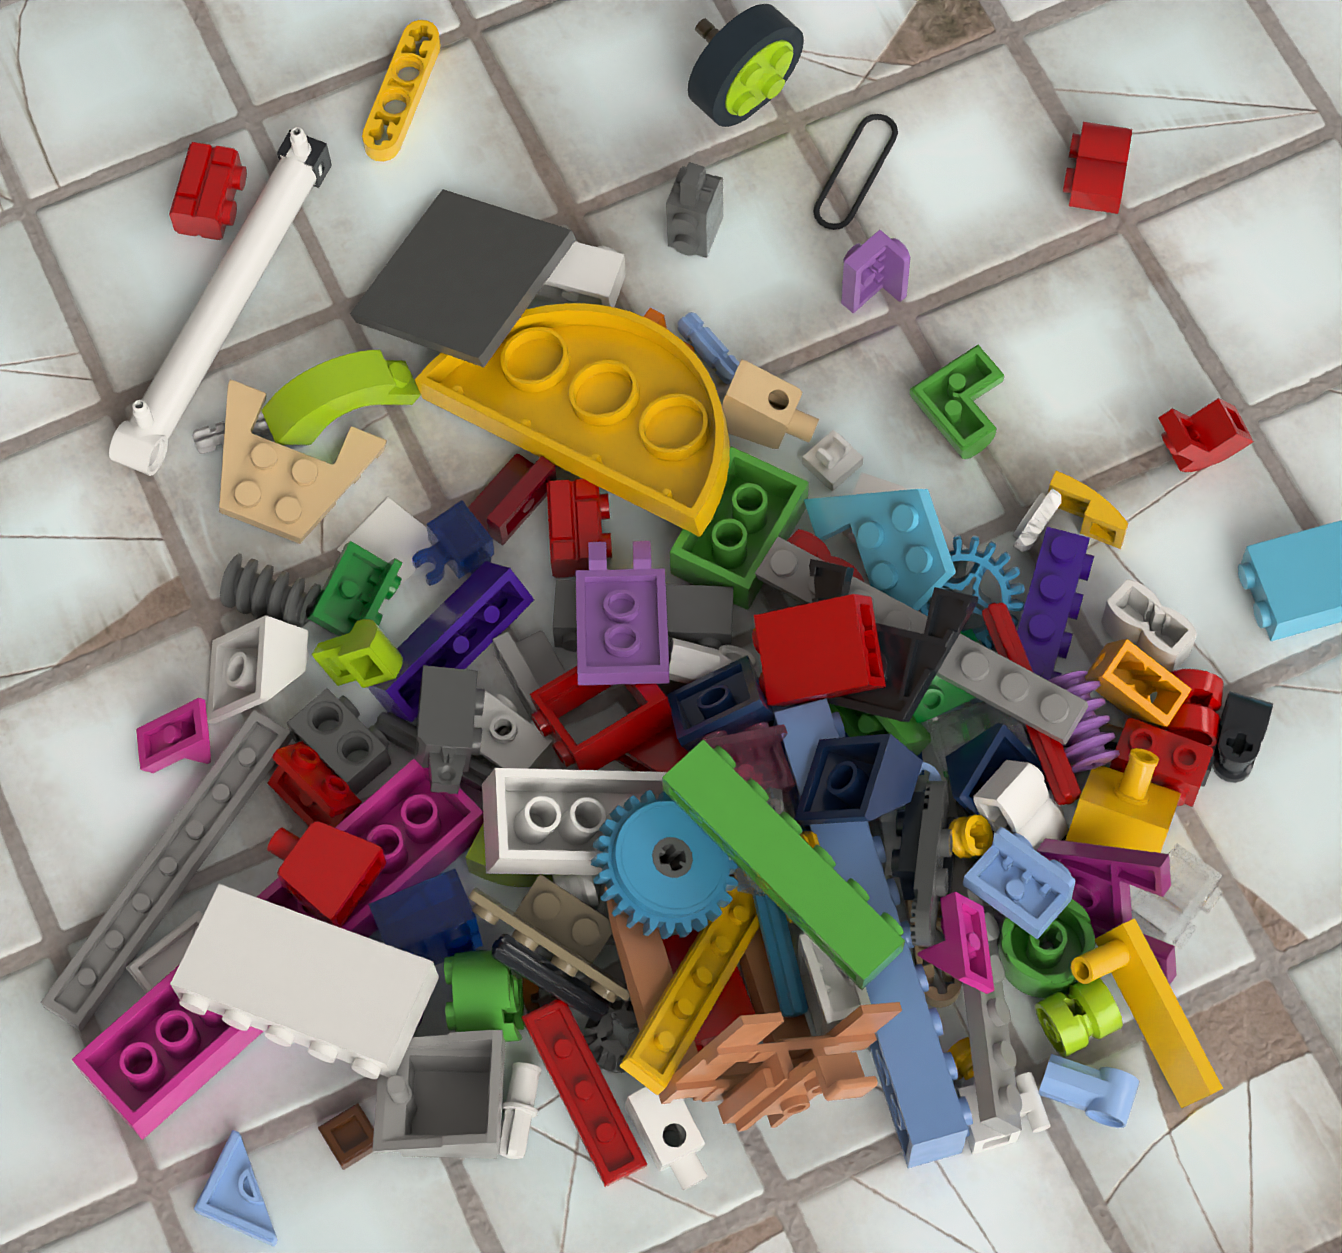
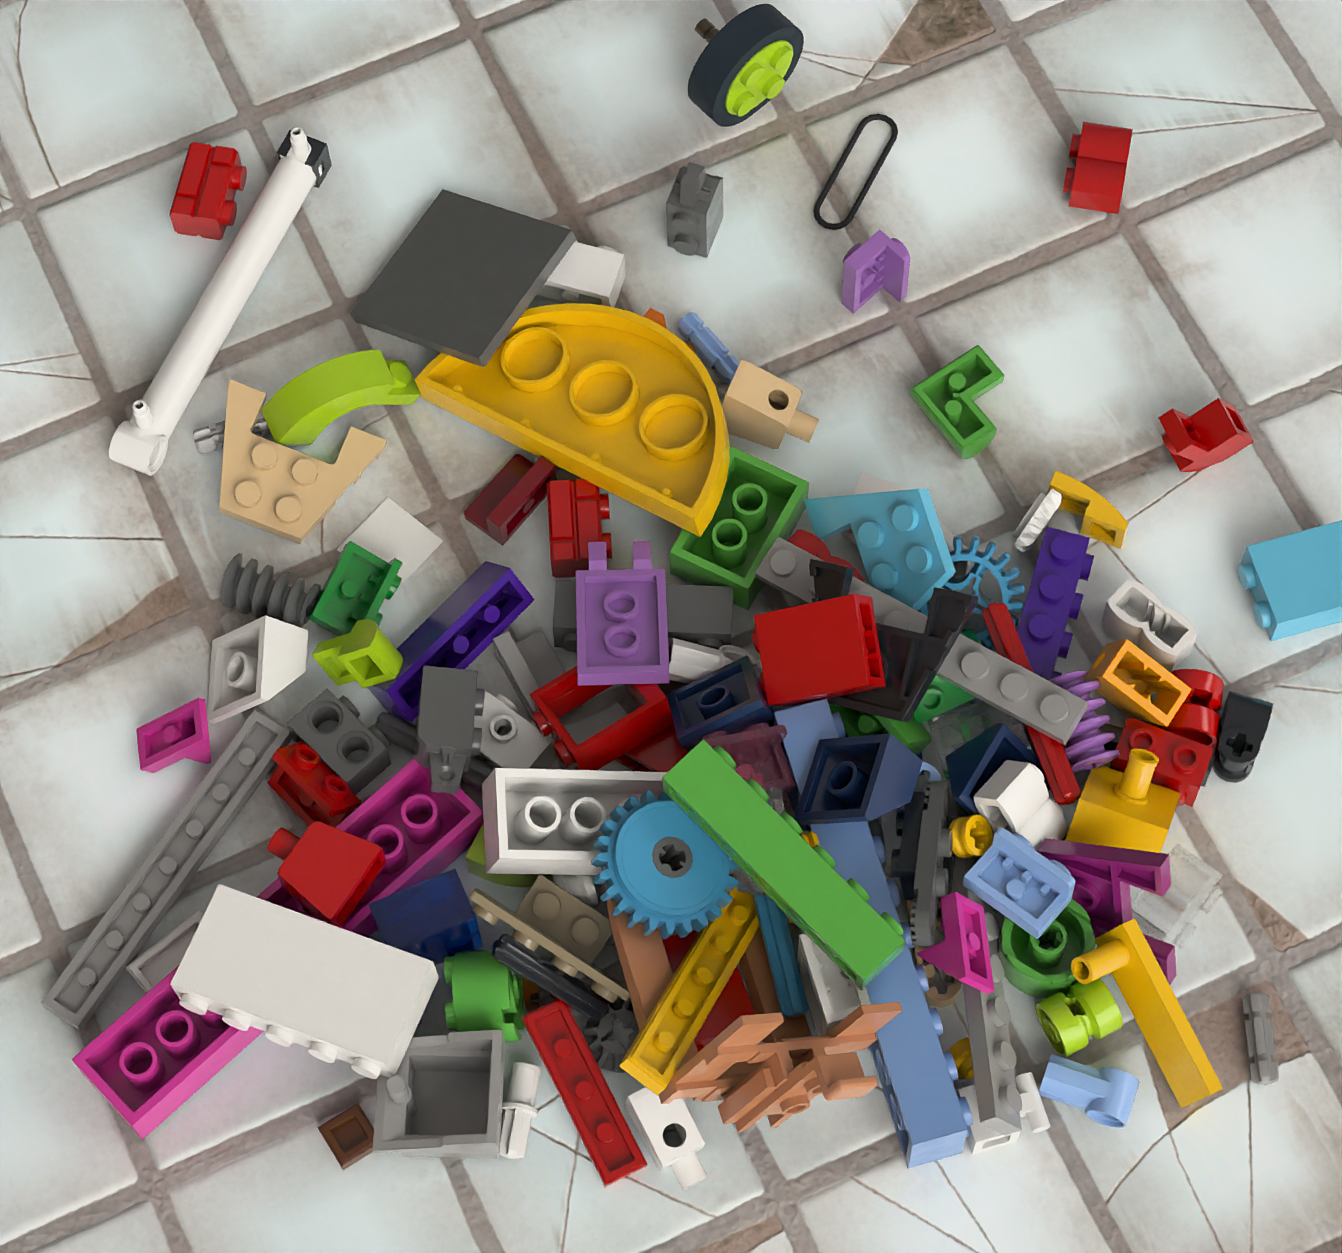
light blue tile [194,1130,278,1247] -> none
yellow beam [362,20,441,162] -> none
clear blue brick [412,500,494,586] -> none
white tile [802,430,864,492] -> none
none -> light grey axle [1242,992,1279,1085]

